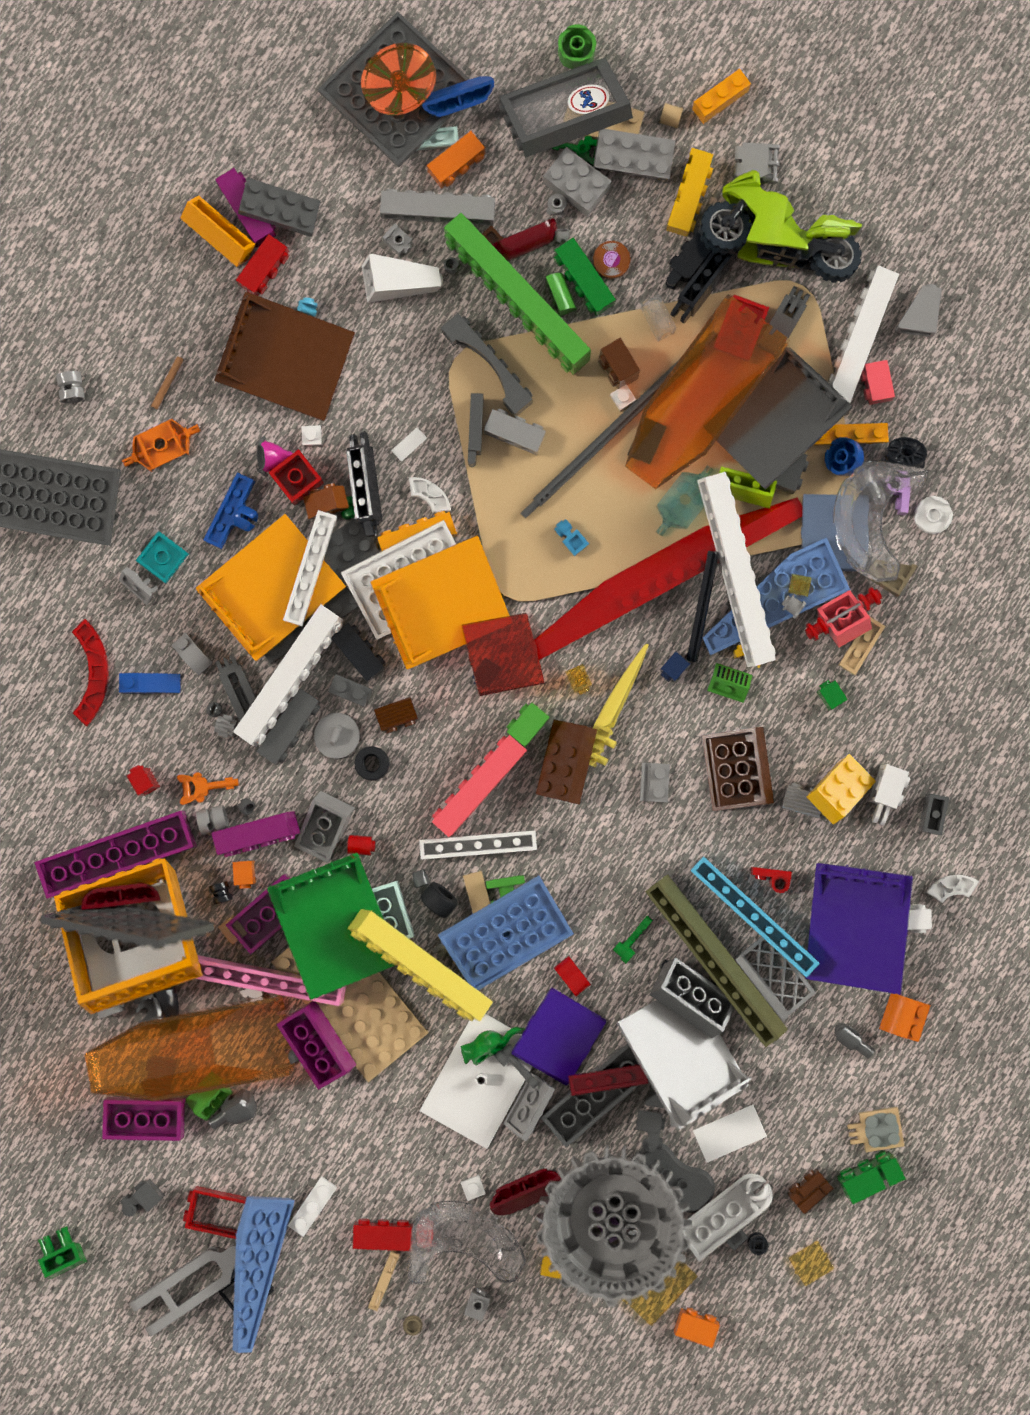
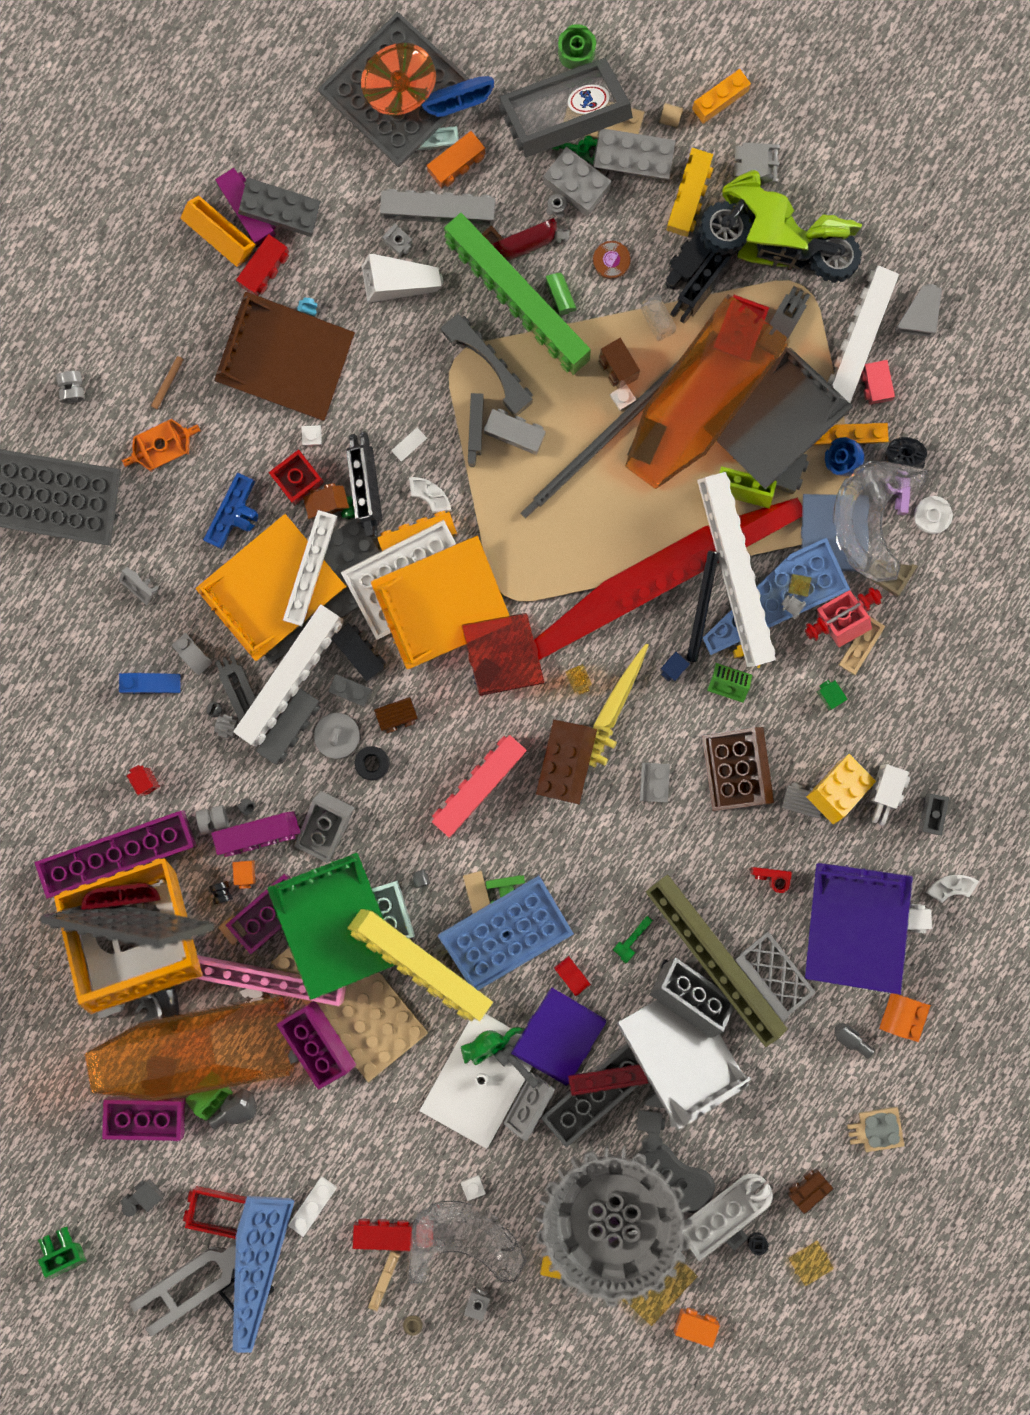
red tile [72,619,109,726] -> none
teal tile [135,531,189,584] -> none
orange piece [177,772,239,805] -> none
dark pink hat [255,436,293,477] -> none
red brick [347,835,376,856] -> none
white brick [419,830,537,860] -> none
black tyre [420,882,458,918] -> none
dark grey hinge [444,257,459,274] -> none
dark red brick [490,1168,562,1216] -> none
bright green brick [507,702,550,748] -> none
green brick [553,237,616,316] -> none
dark azure plate [554,519,589,557] -> none
clear light blue plate [656,465,713,536] -> none
medium azure brick [690,856,819,978] -> none
white sticker [693,1105,767,1163] -> none
green piece [837,1150,906,1204] -> none

